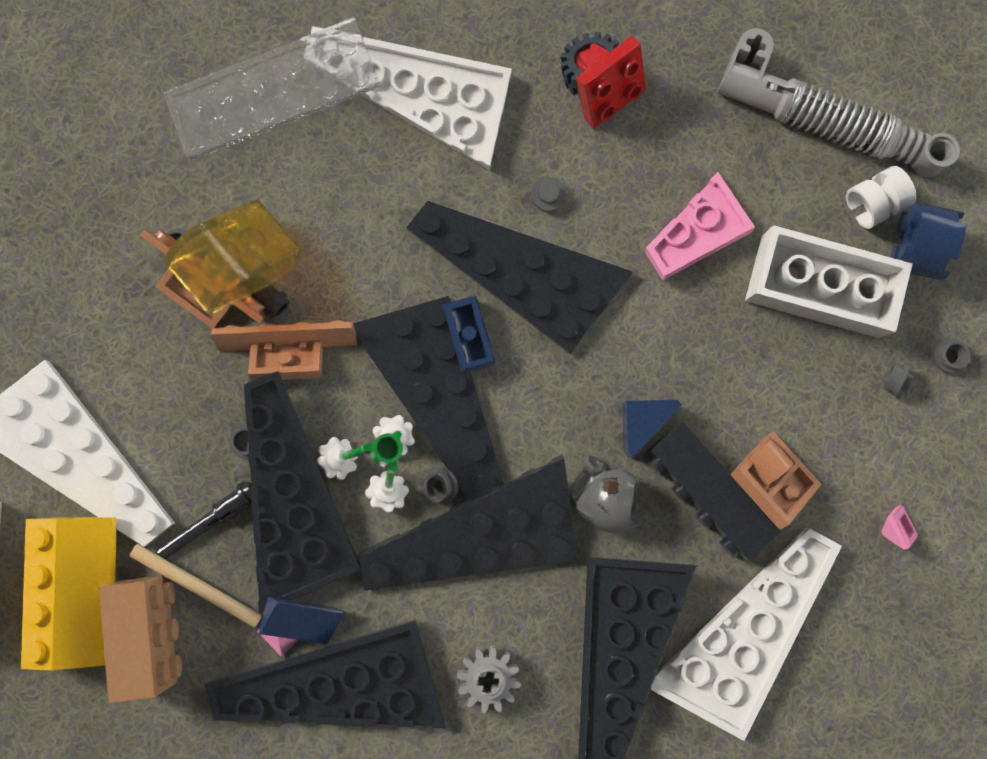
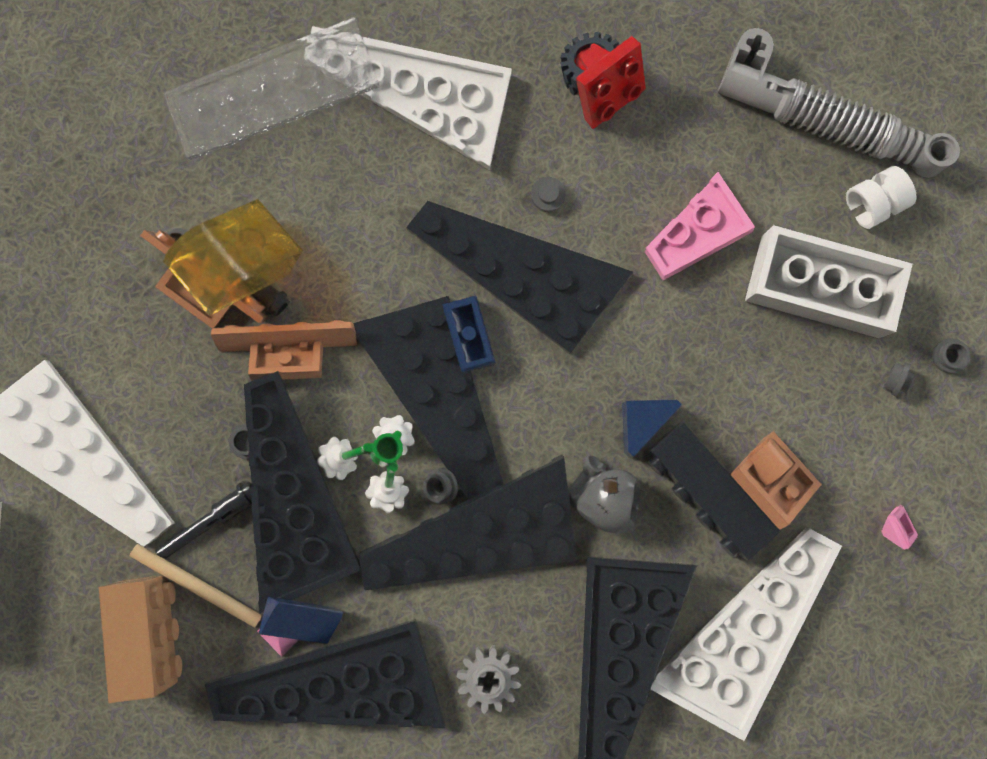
yellow slope [21,517,117,671] -> none
dark blue brick [890,203,966,281] -> none

